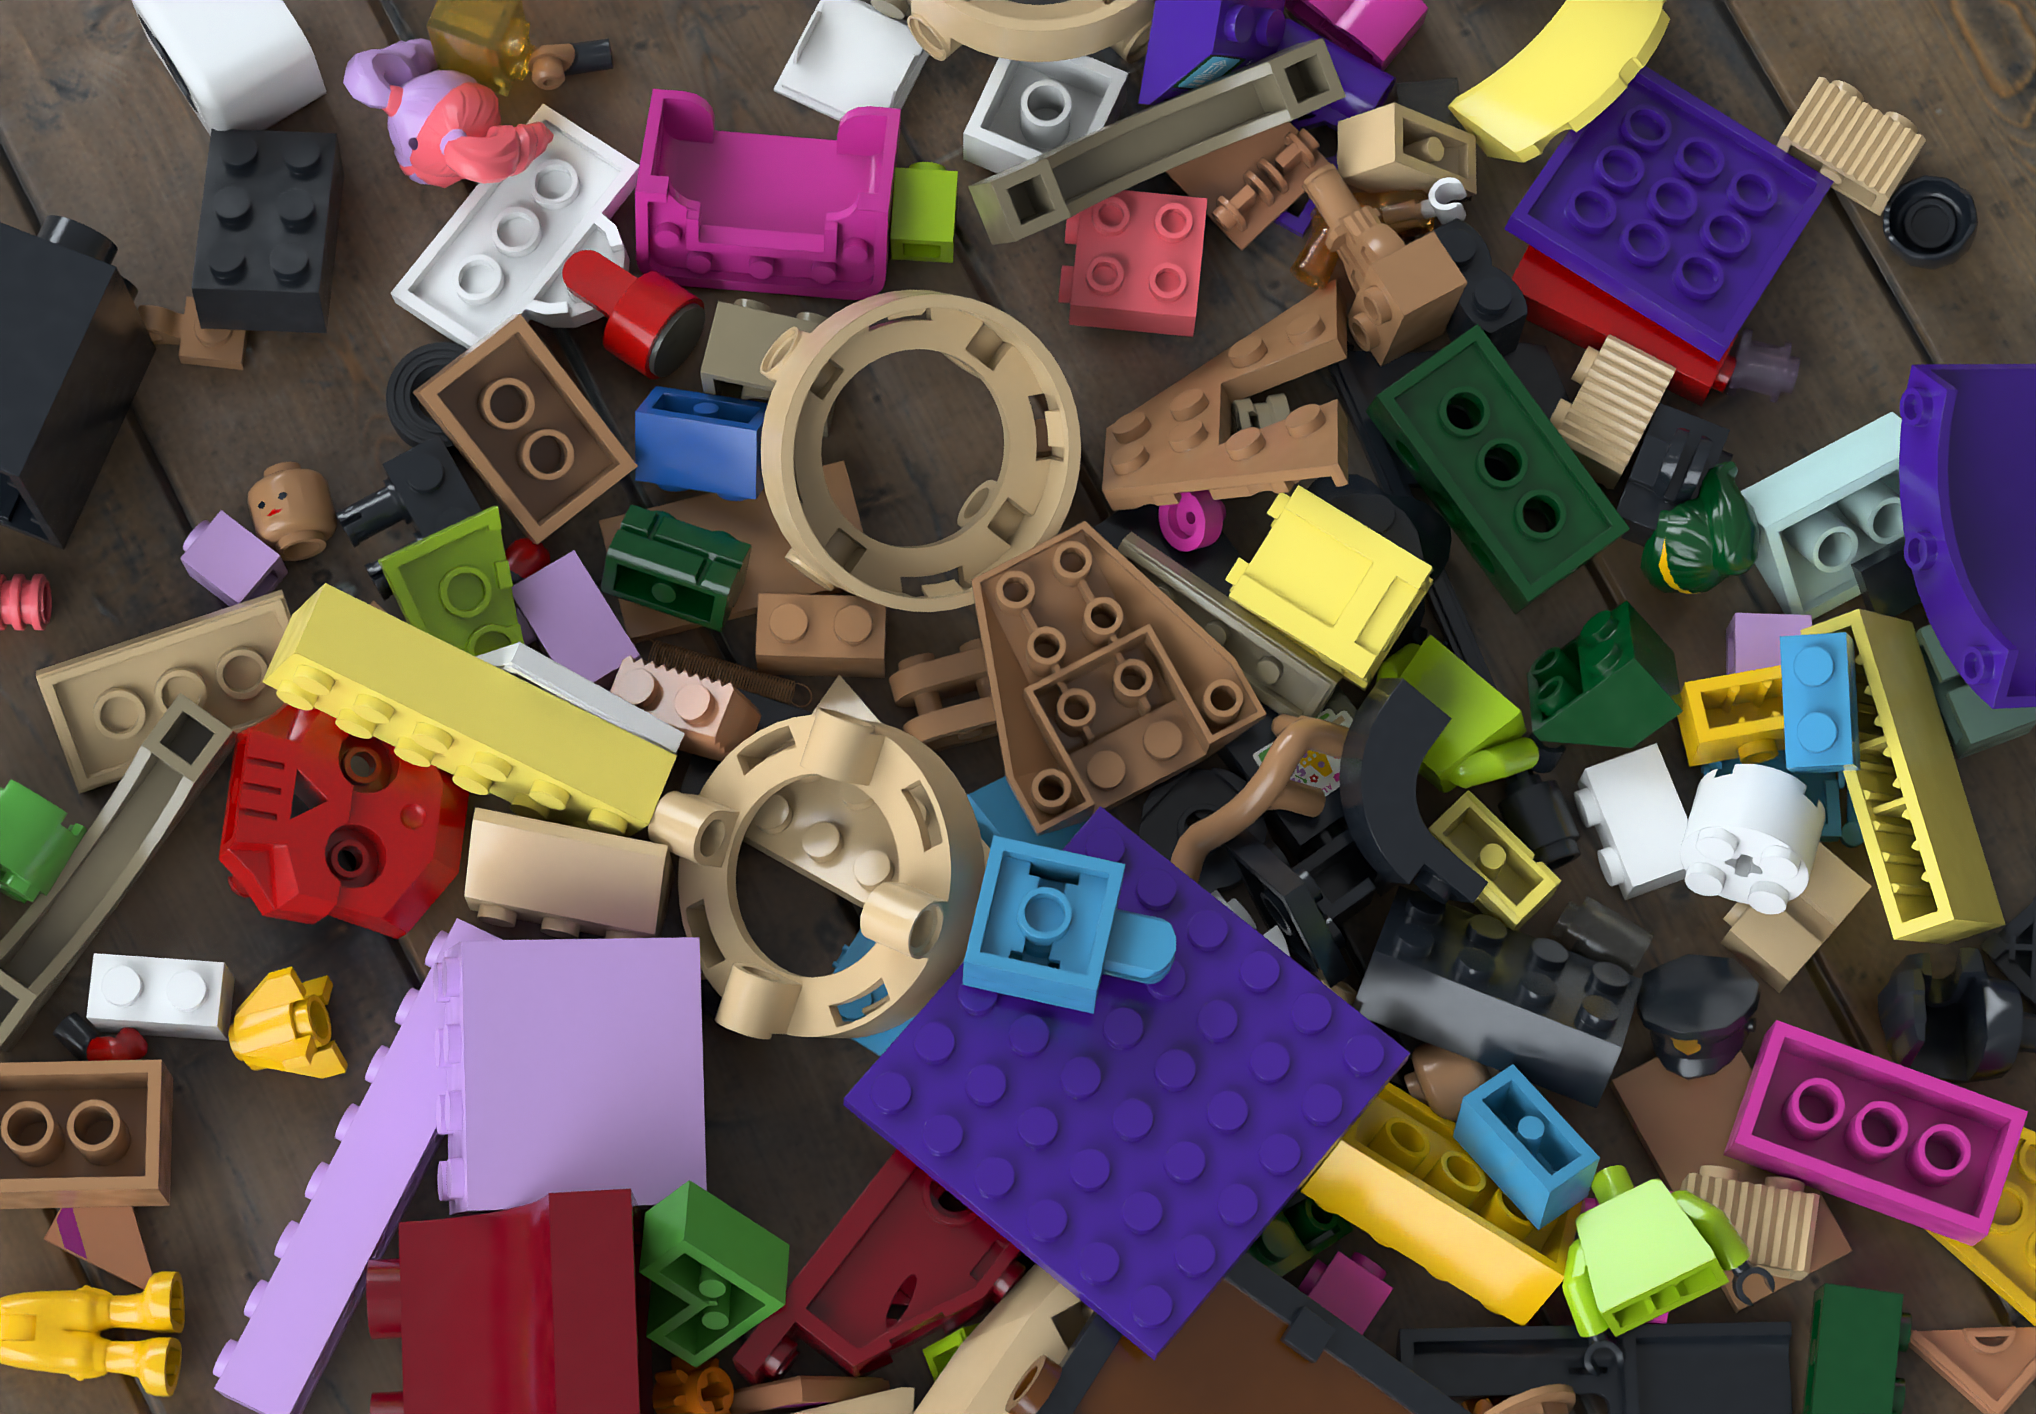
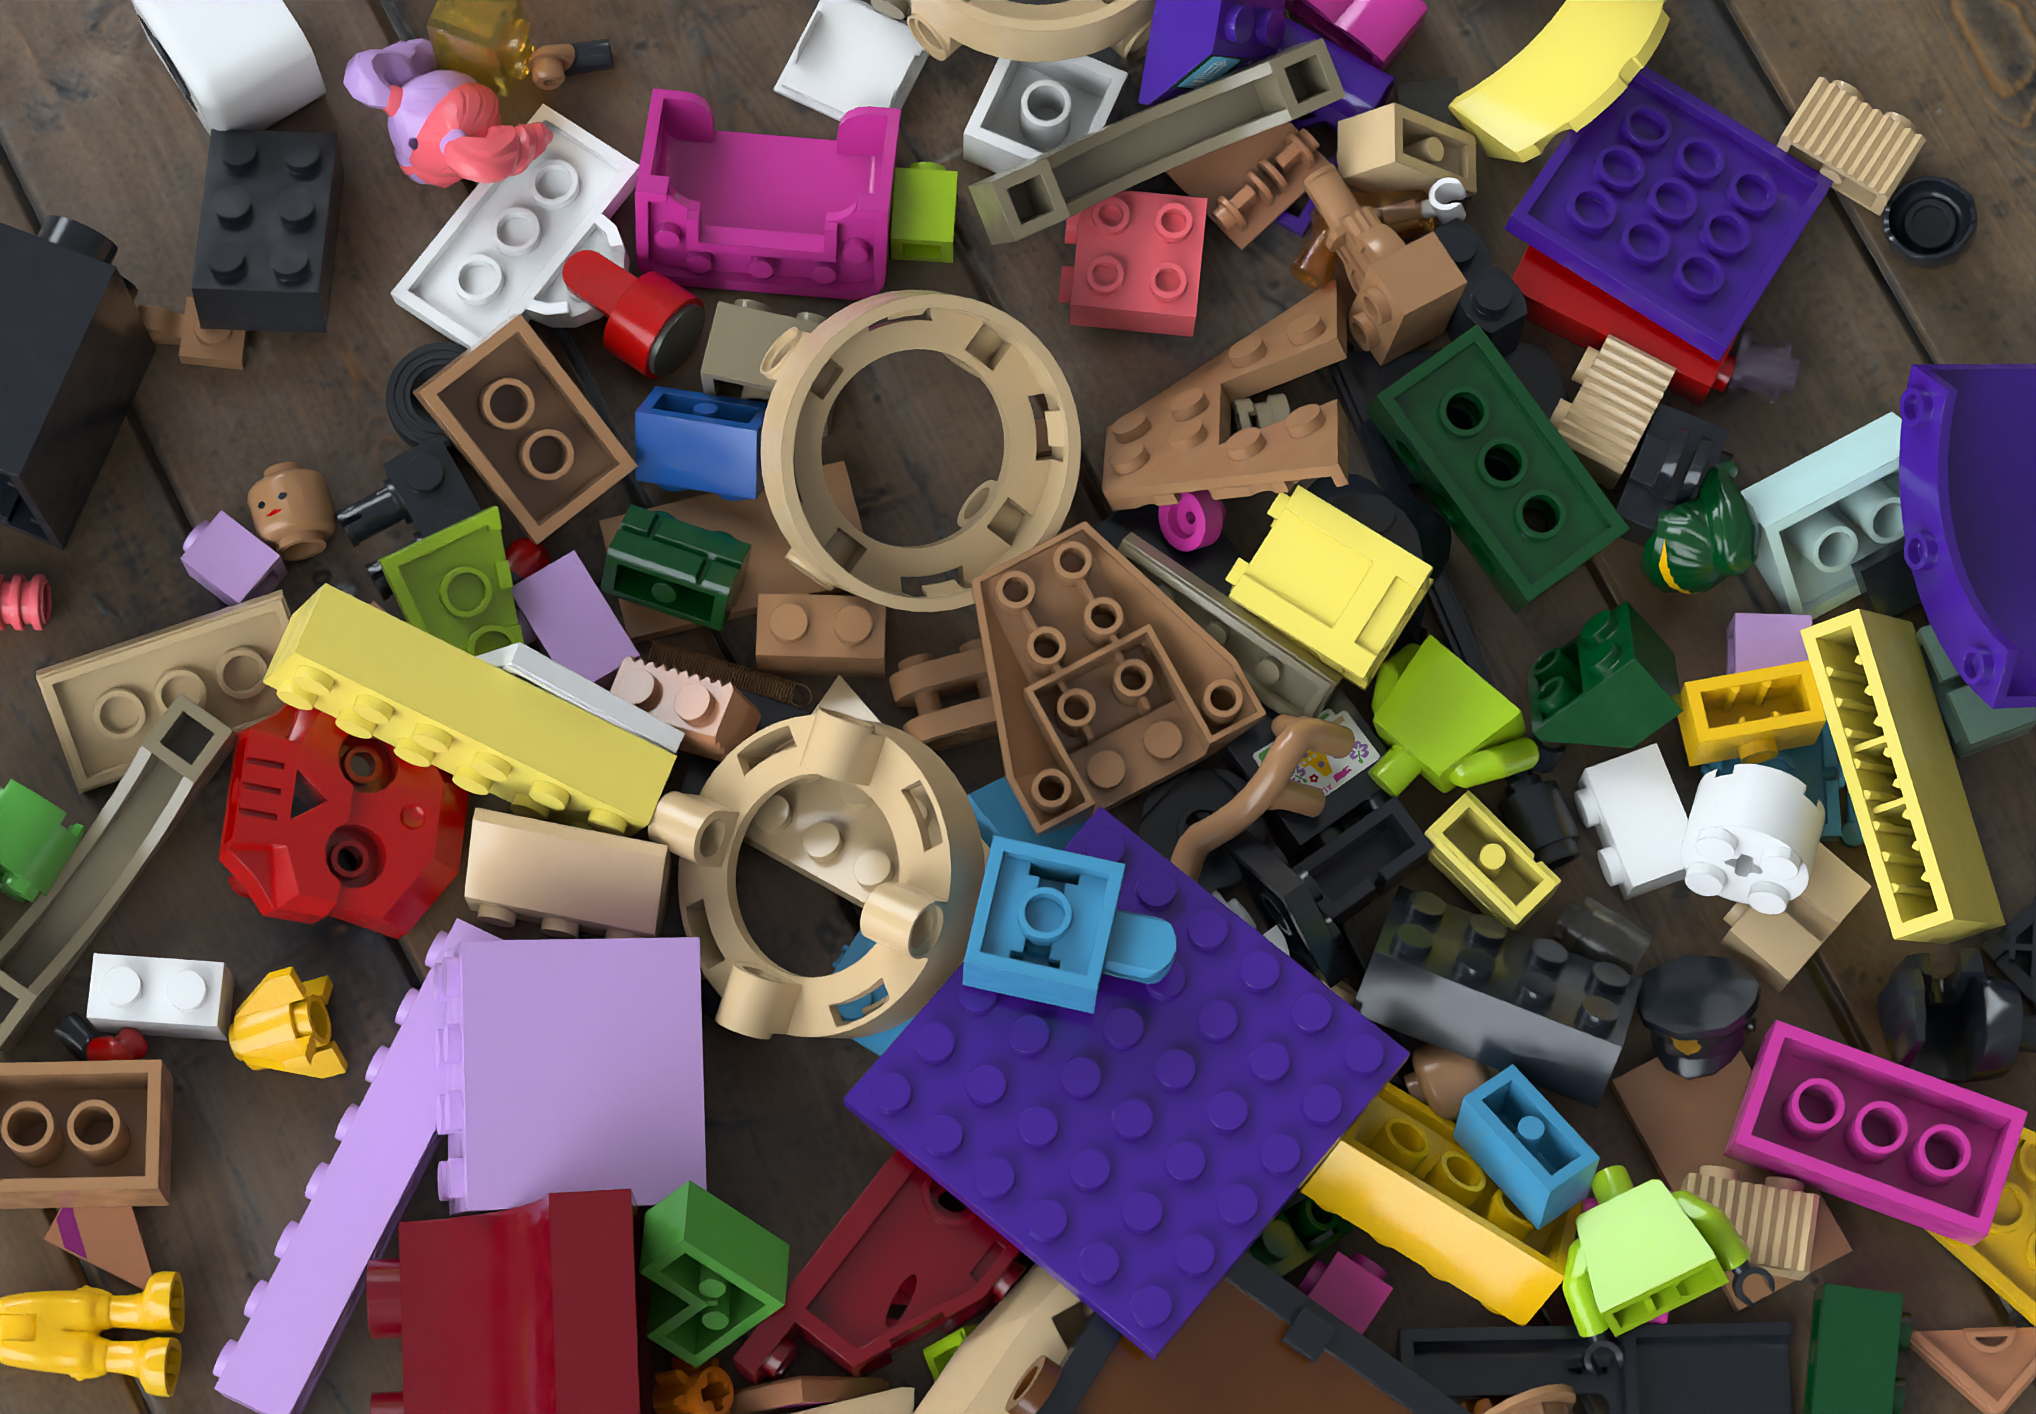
black arch [1339,678,1488,904] -> none
dark azure brick [1780,632,1861,774] -> none

